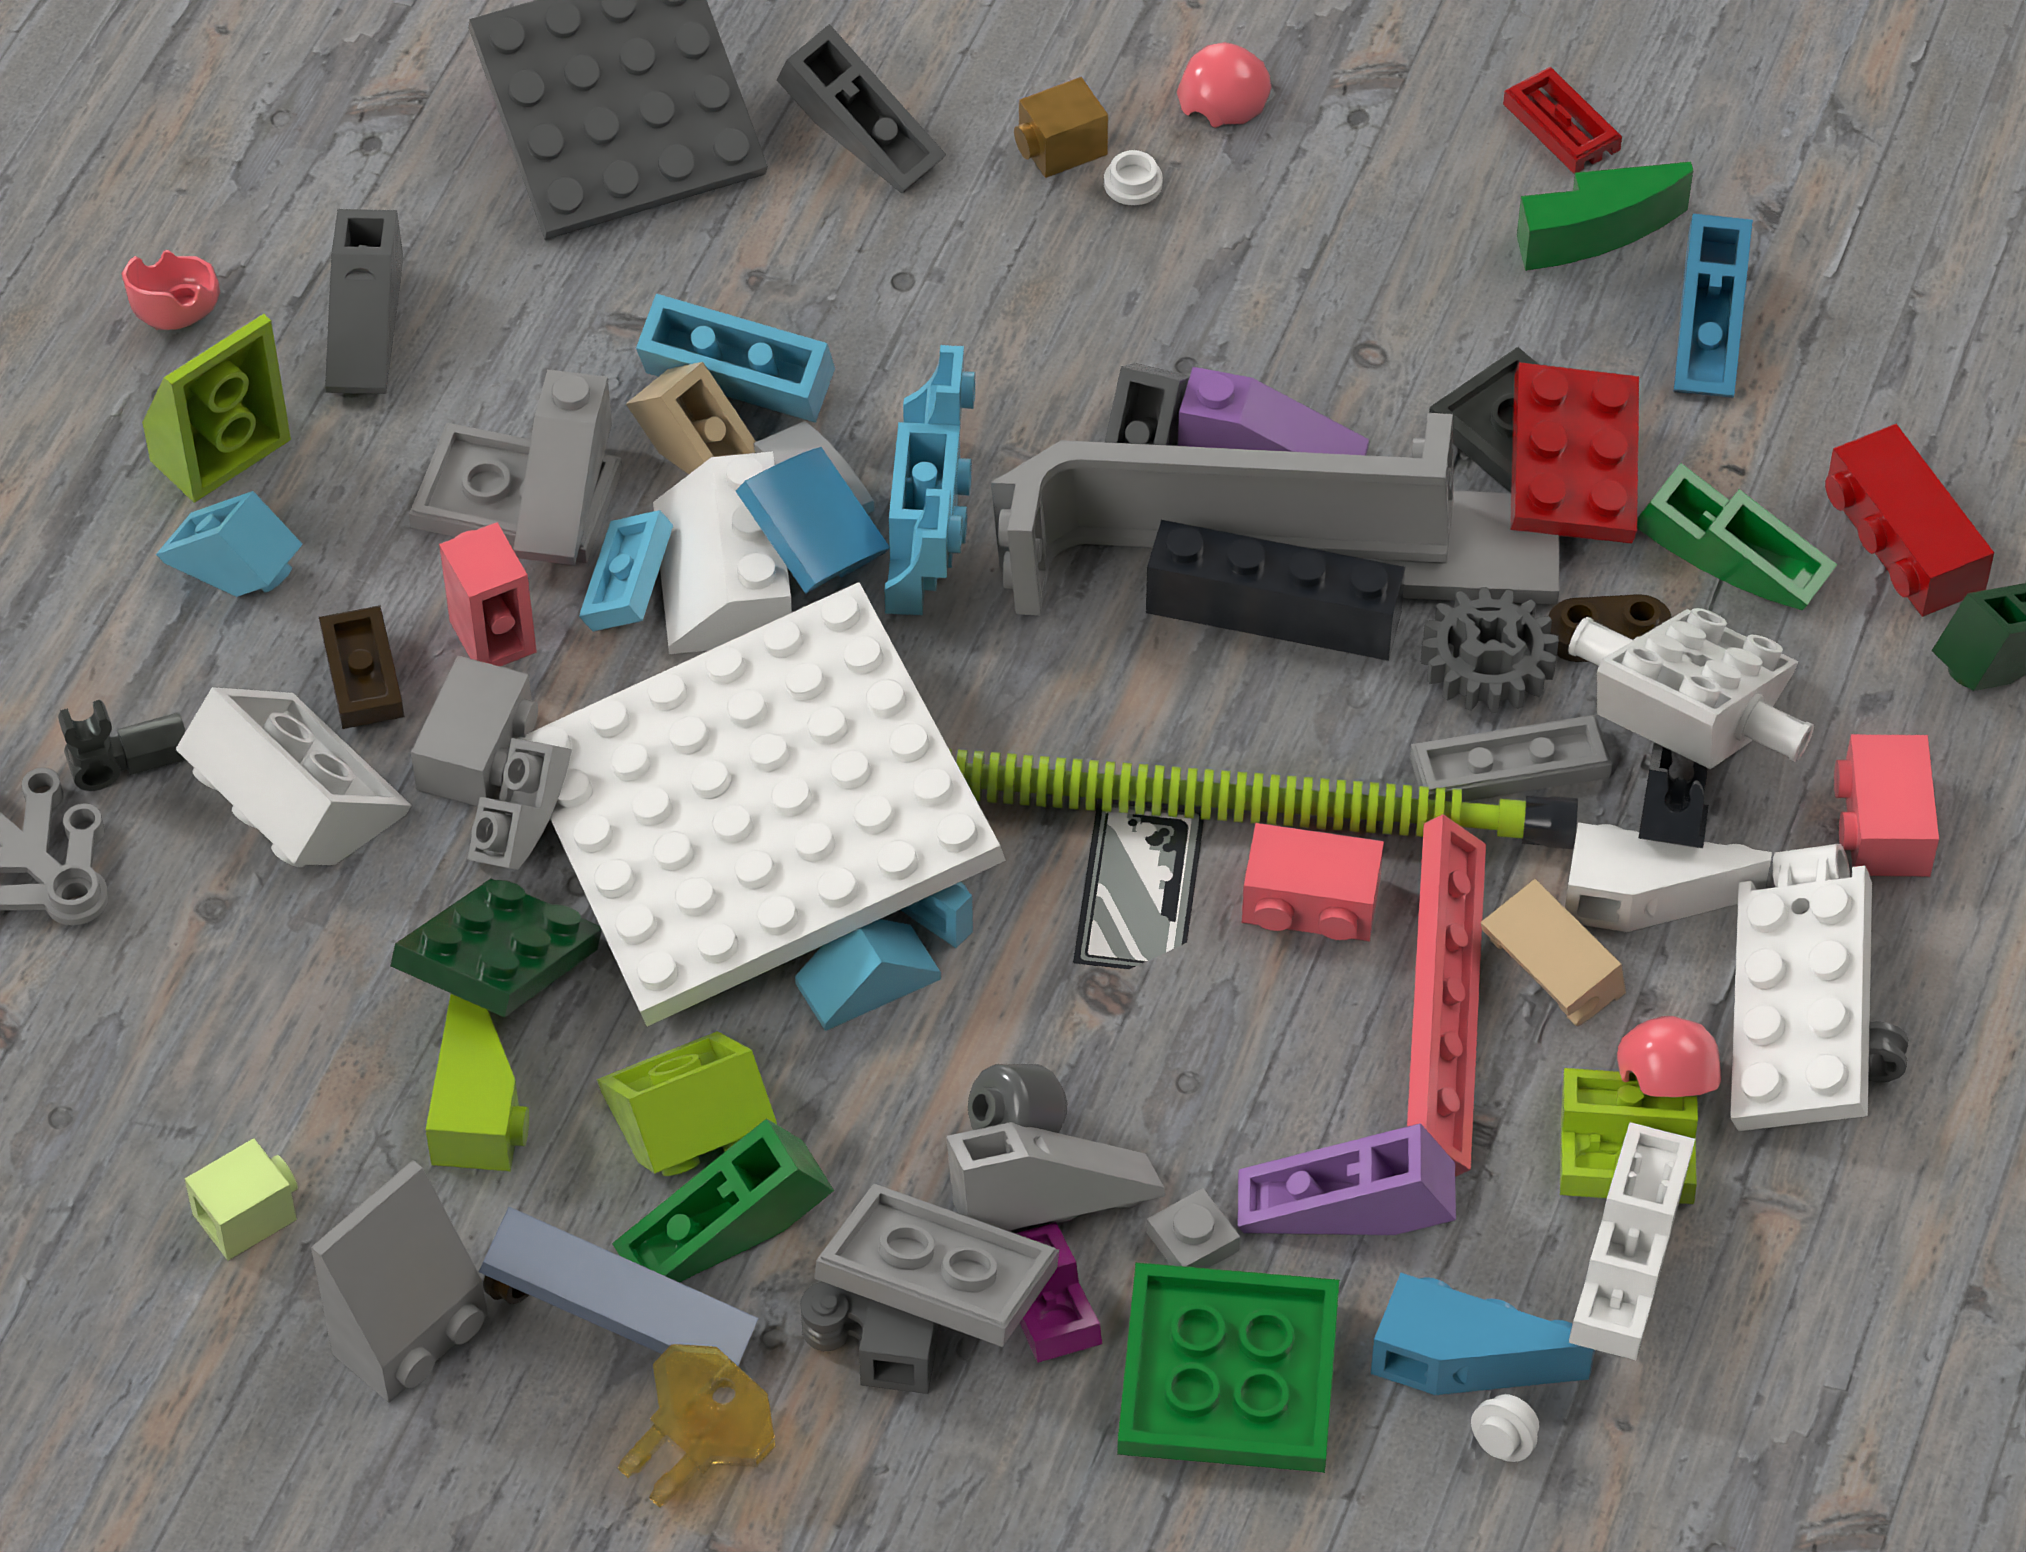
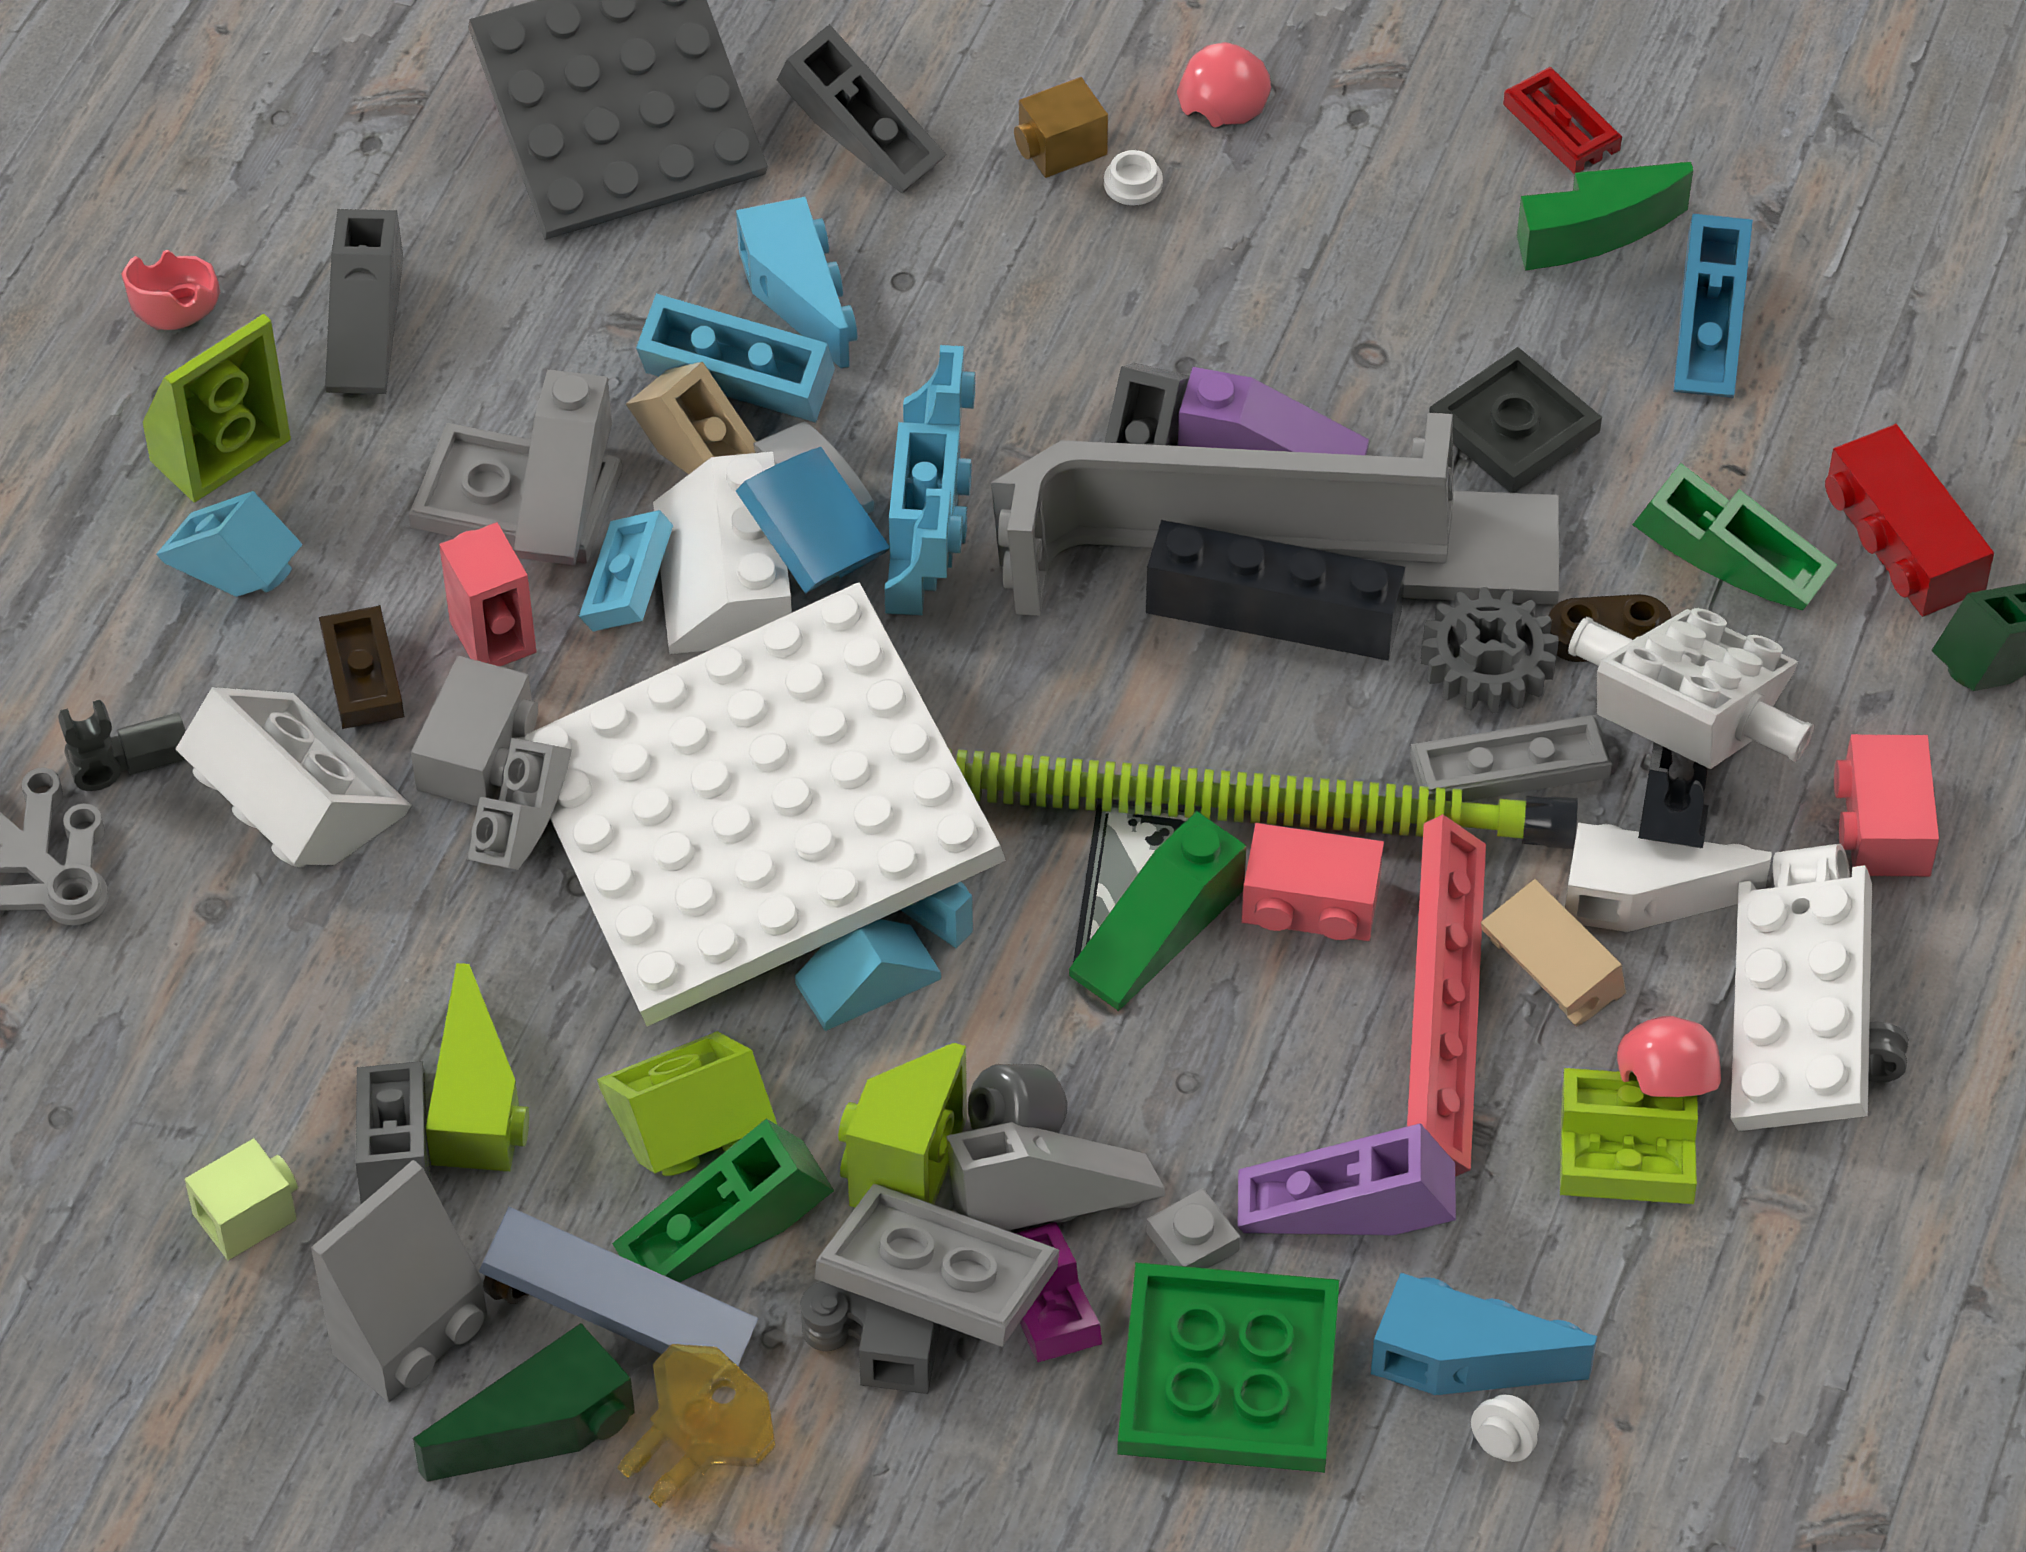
dark green plate [390,878,602,1017] -> none
red plate [1510,362,1639,544] -> none
white slope [1569,1122,1695,1360] -> none
none -> dark grey slope [356,1061,431,1204]
none -> dark green slope [413,1323,635,1482]
none -> medium azure slope [736,197,858,368]
none -> lime slope [838,1043,967,1208]
none -> green slope [1069,811,1247,1011]

